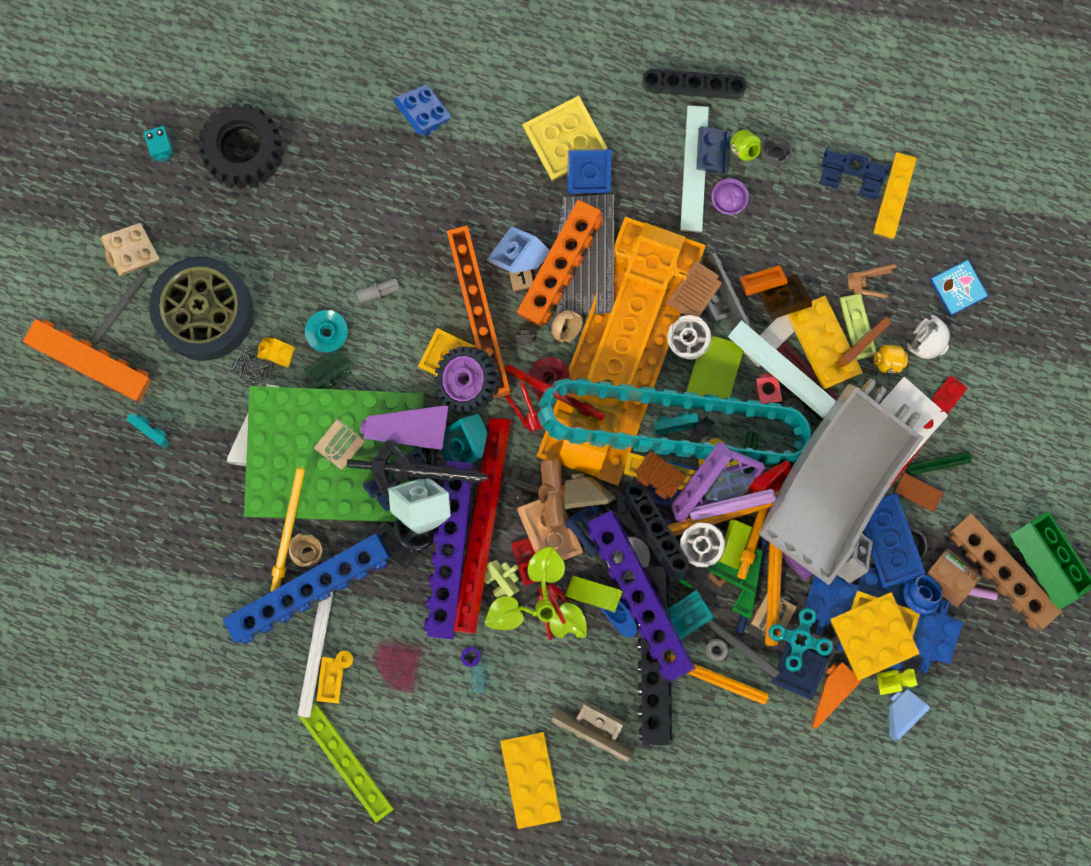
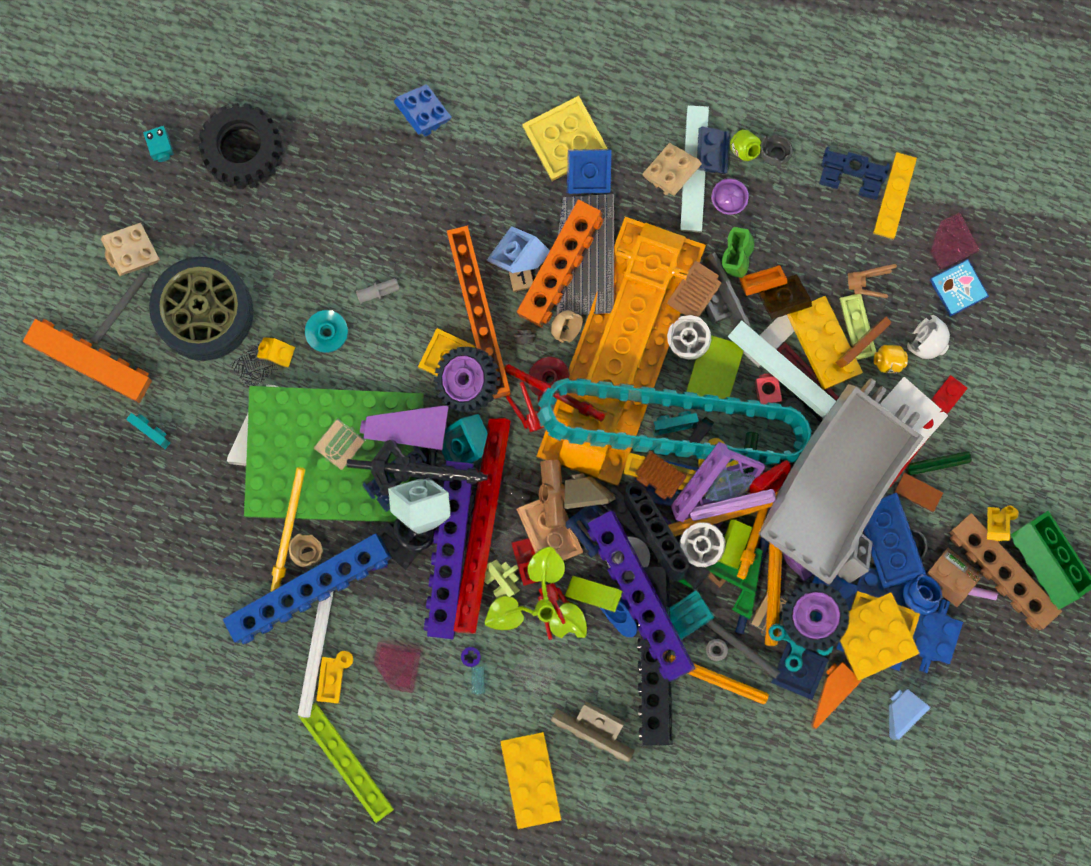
clear green bracket [303,348,354,389] -> none
black beam [642,69,747,100] -> none
neon yellow plate [876,669,917,695] -> none
none -> tan plate [642,143,701,196]
none -> bright green brick [722,227,754,278]
none -> wheel [783,583,849,651]
none -> clear pink plate [930,213,979,270]
none -> yellow hinge [987,506,1019,541]

